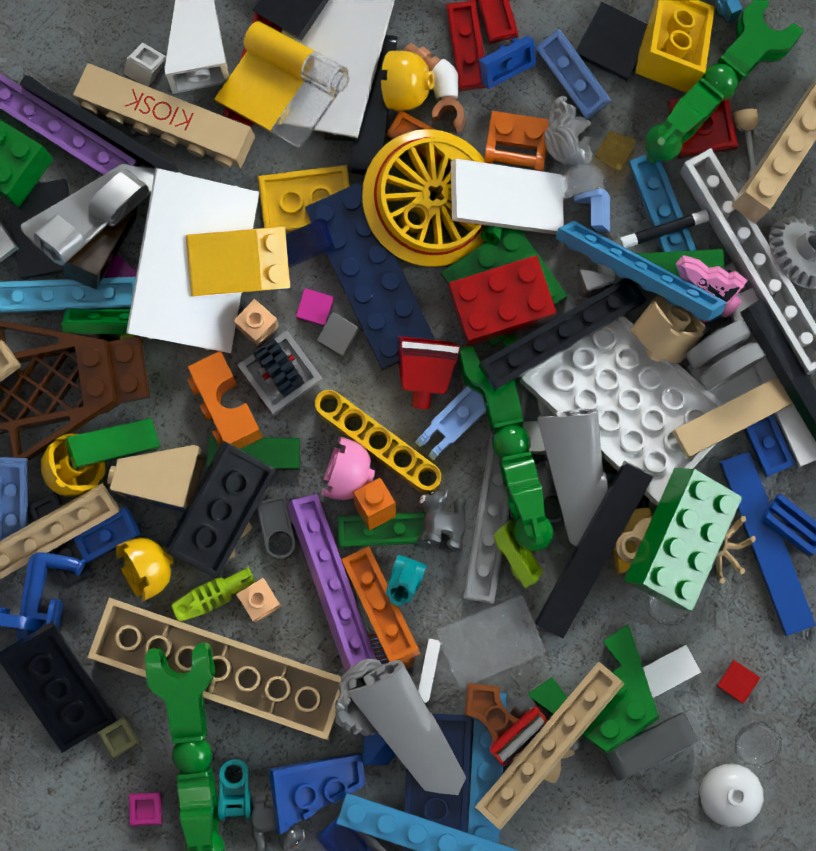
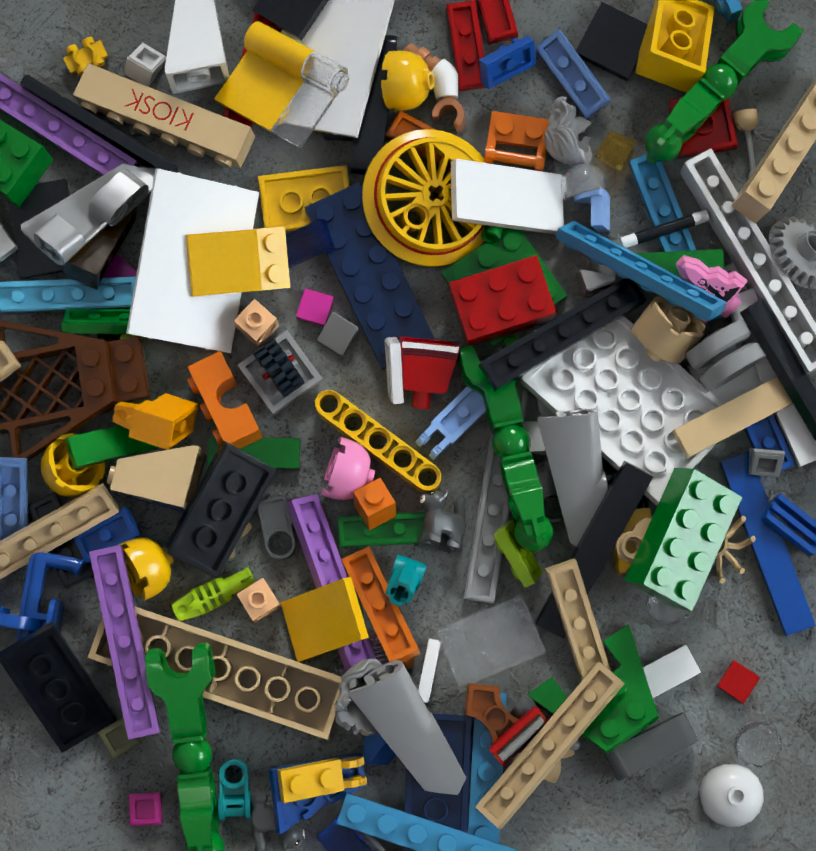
none -> yellow piece [63,37,109,76]
none -> medium lavender plate [89,545,161,740]
none -> light orange hinge [113,393,198,450]
none -> yellow hinge [277,756,367,803]
none -> yellow tile [280,577,369,662]
none -> white tile [384,337,404,404]
none -> tan tile [545,558,611,682]
none -> light grey slope [748,448,785,477]

